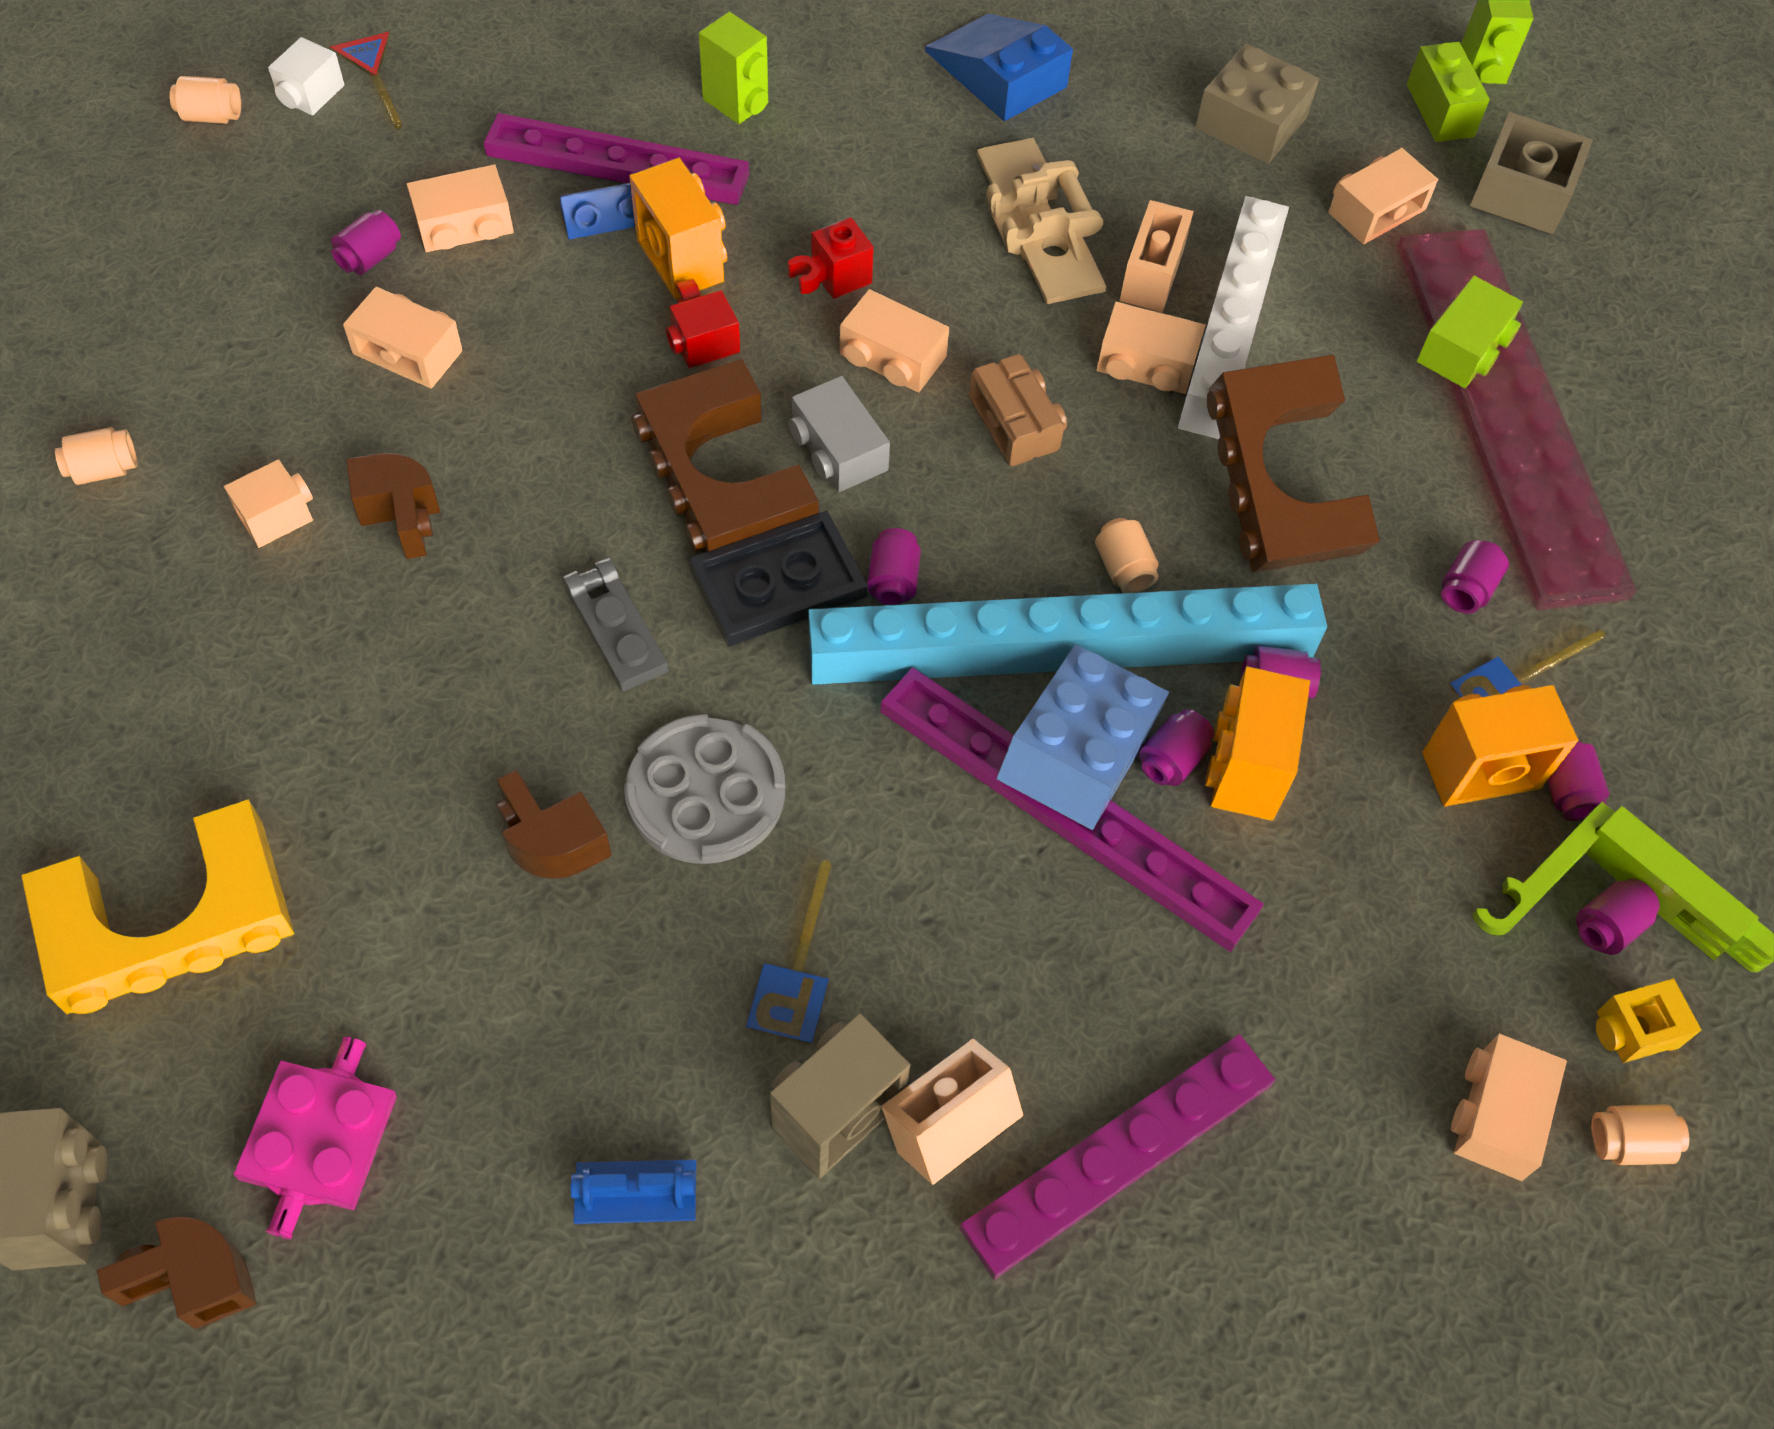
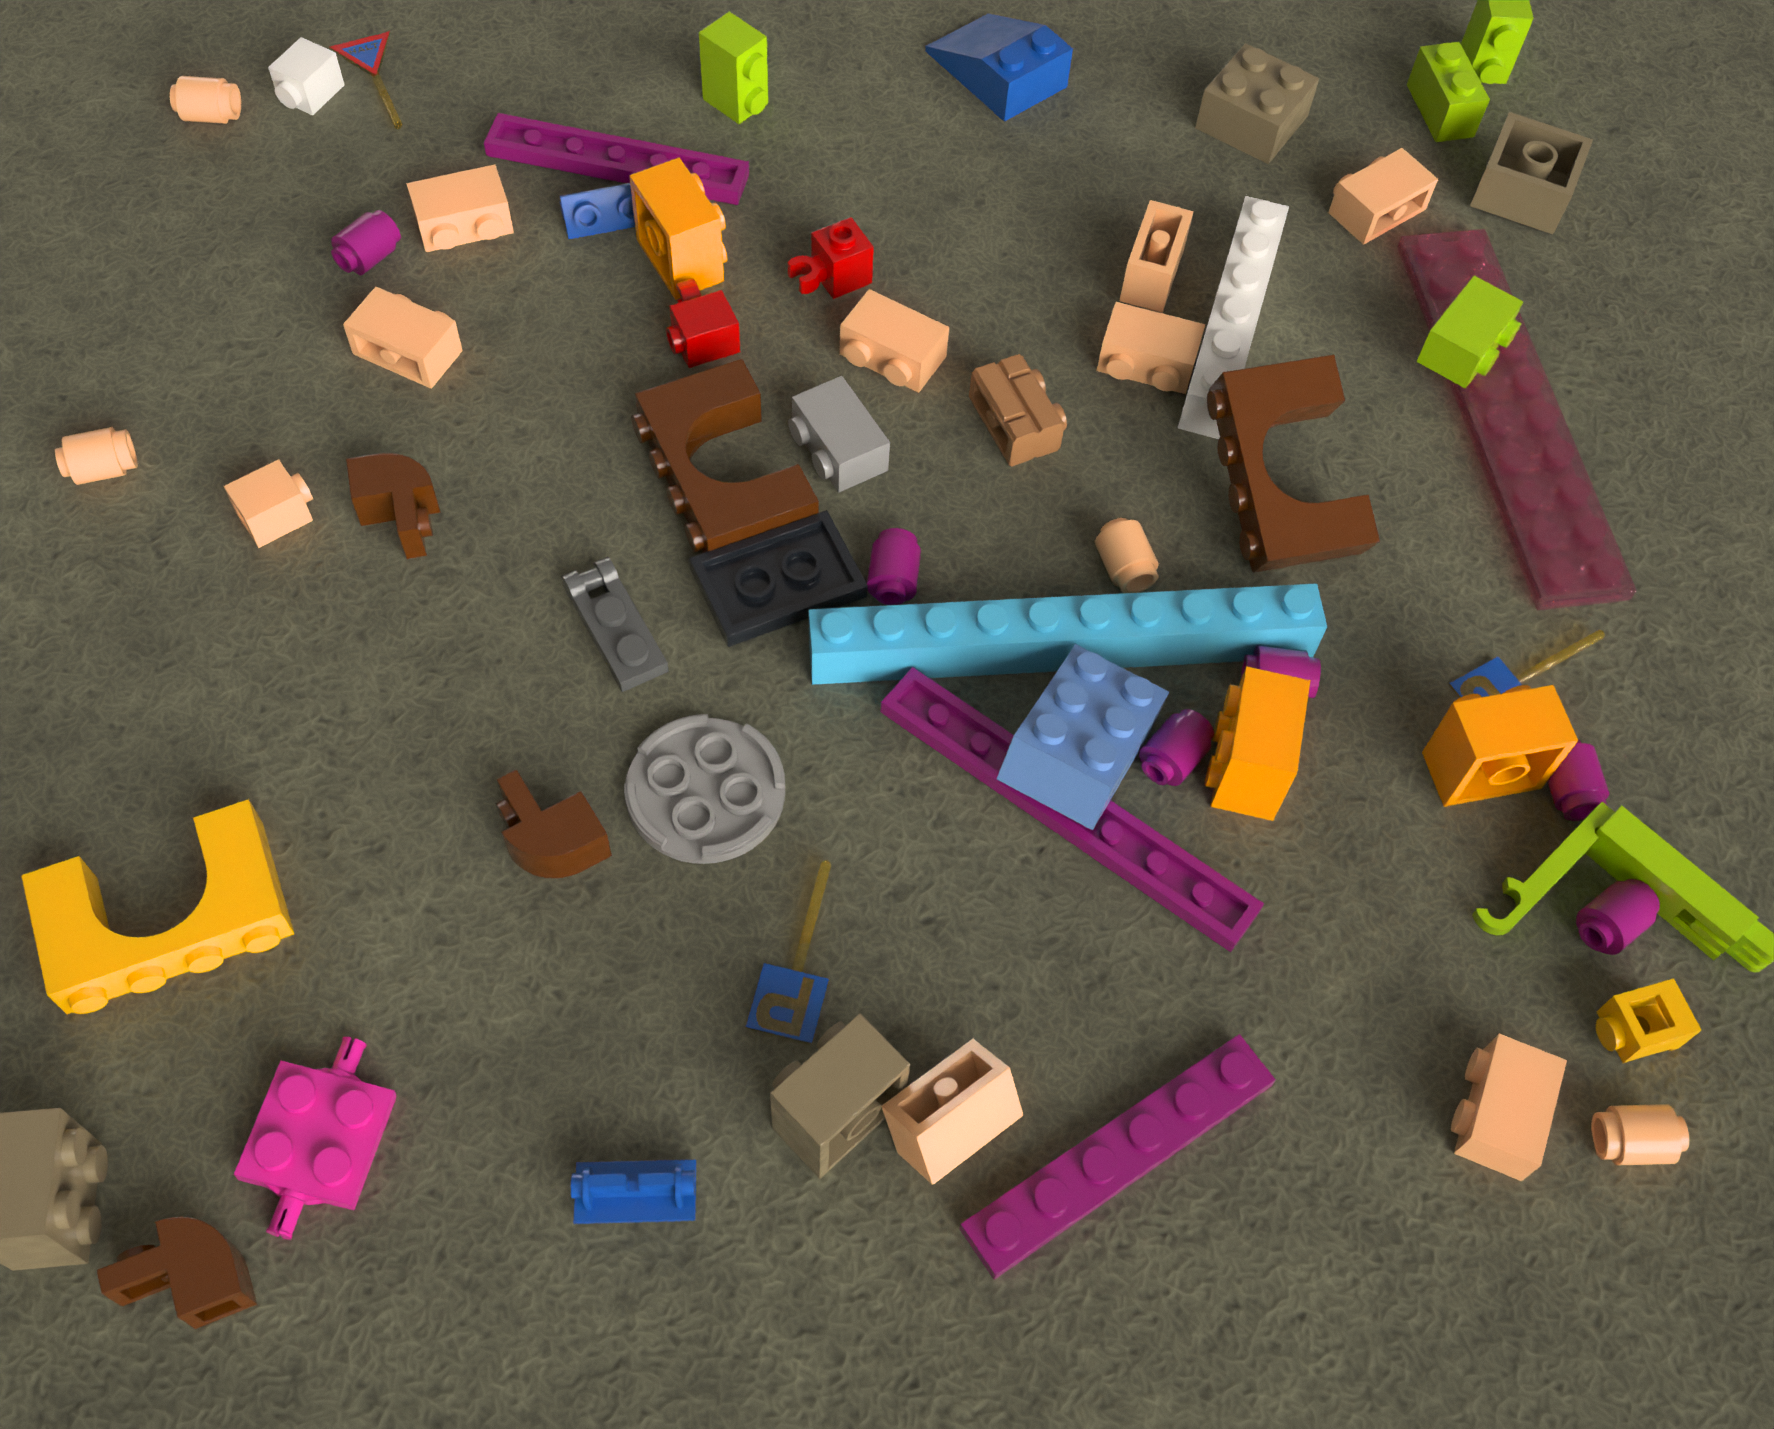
tan piece [977,138,1106,304] -> none
magenta brick [1441,540,1509,614] -> none

